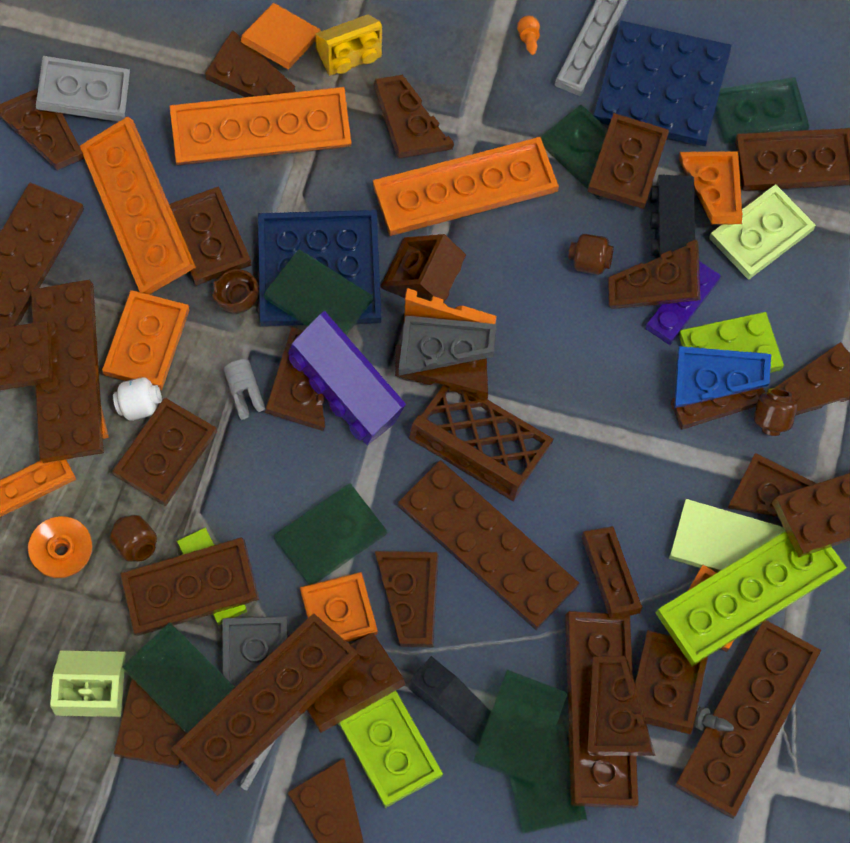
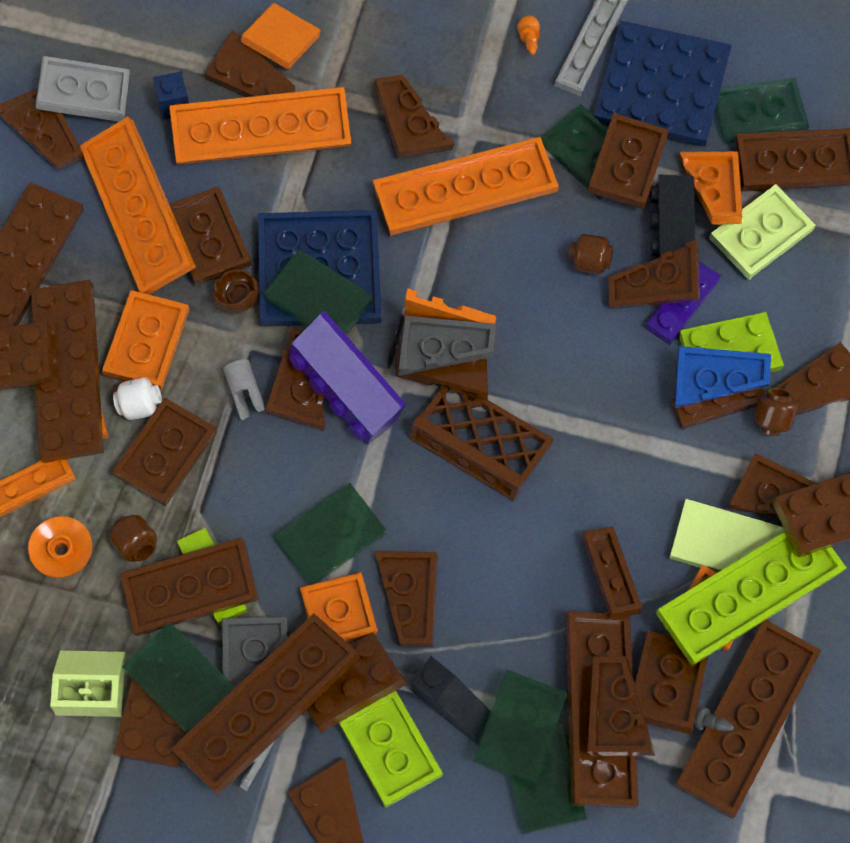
yellow slope [315,14,382,76] -> none
reddish brown slope [380,234,466,303] -> none
reddish brown plate [398,460,579,631] -> none
none -> dark blue brick [153,71,189,119]

